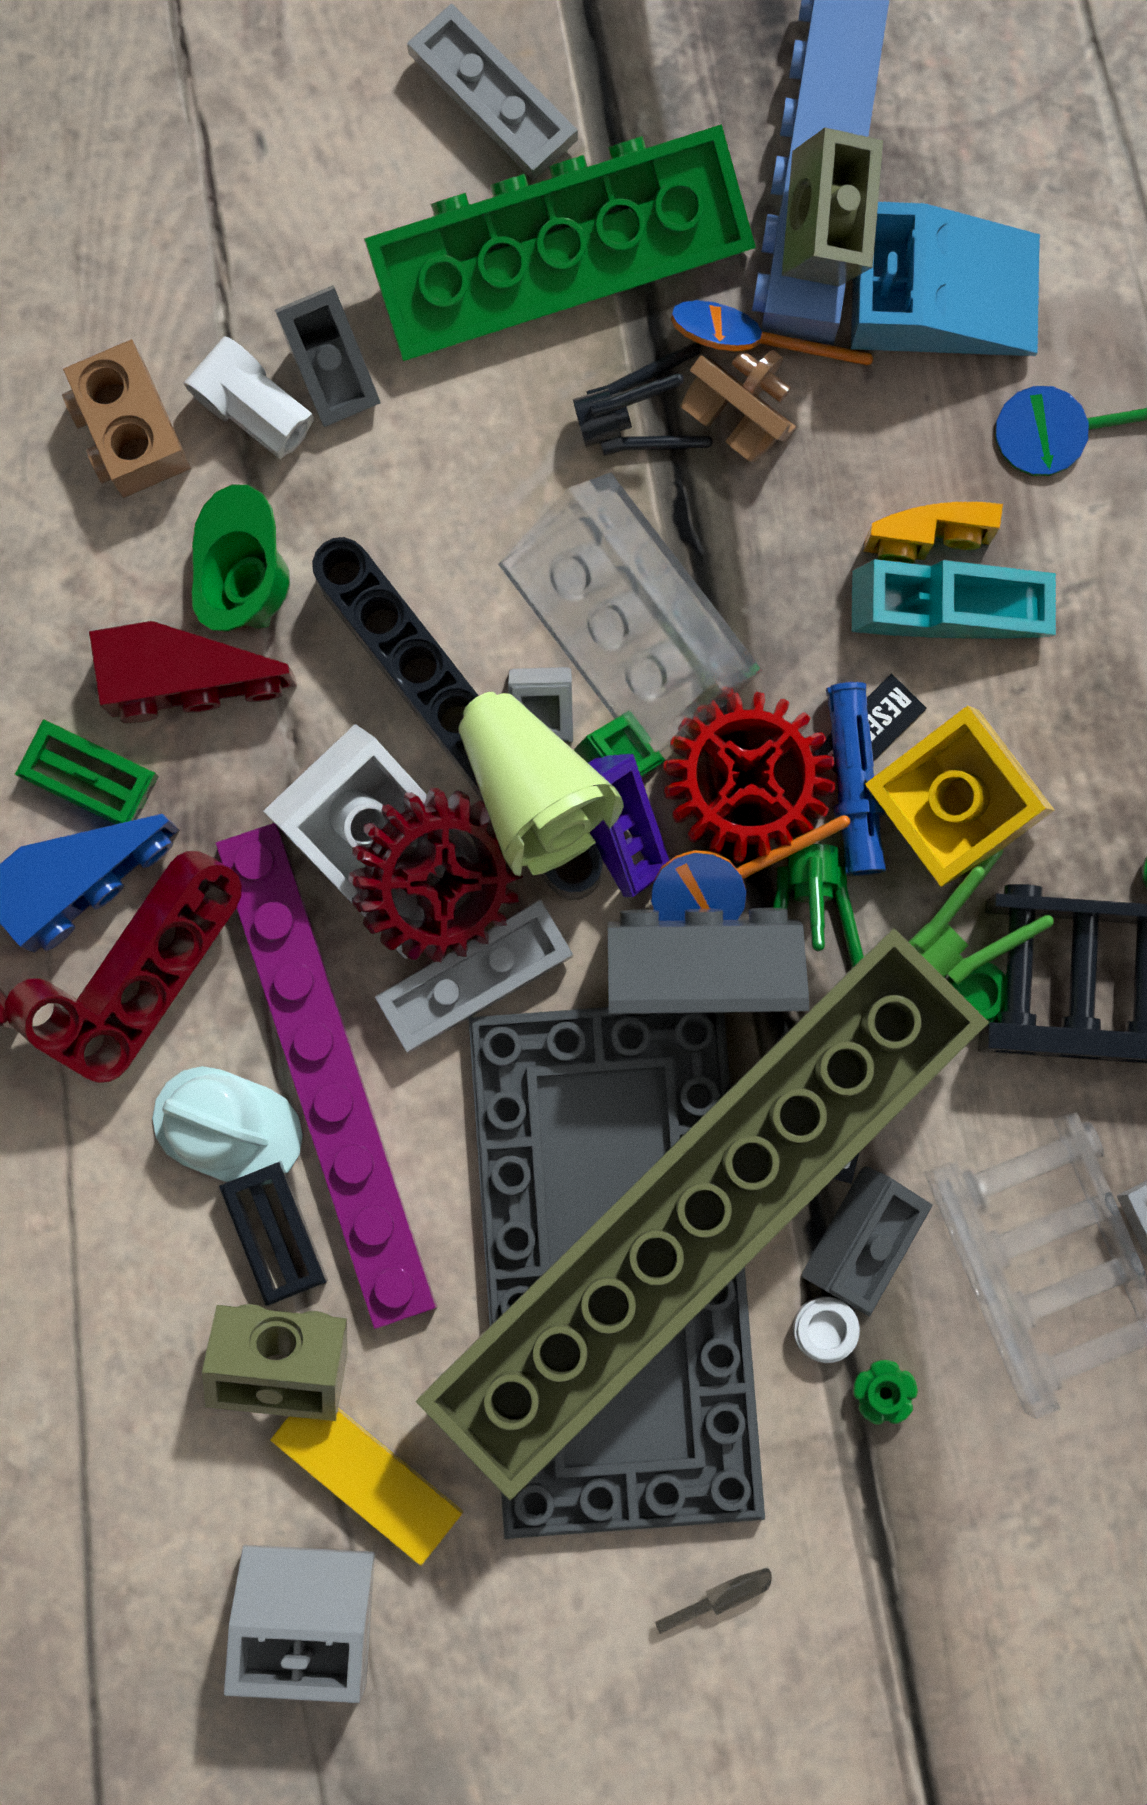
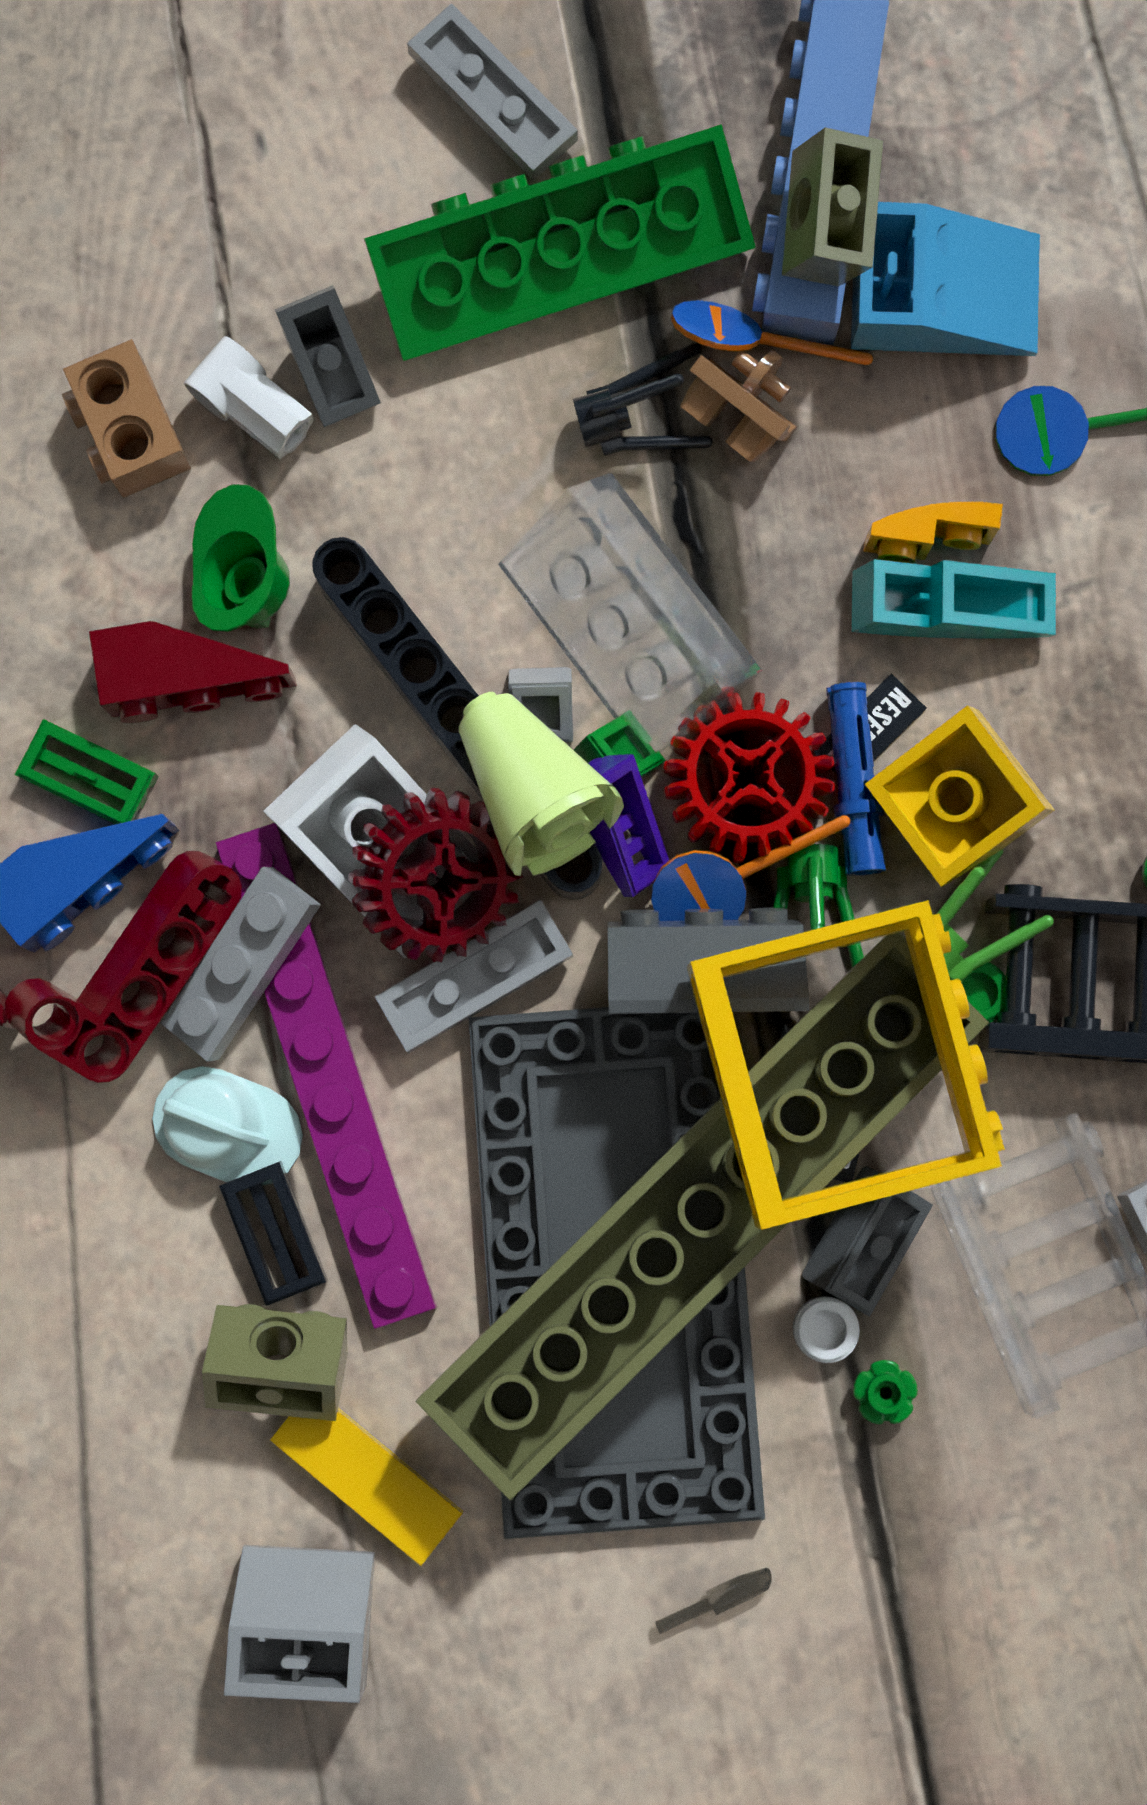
none -> light grey plate [161,867,321,1061]
none -> yellow window [687,900,1005,1230]

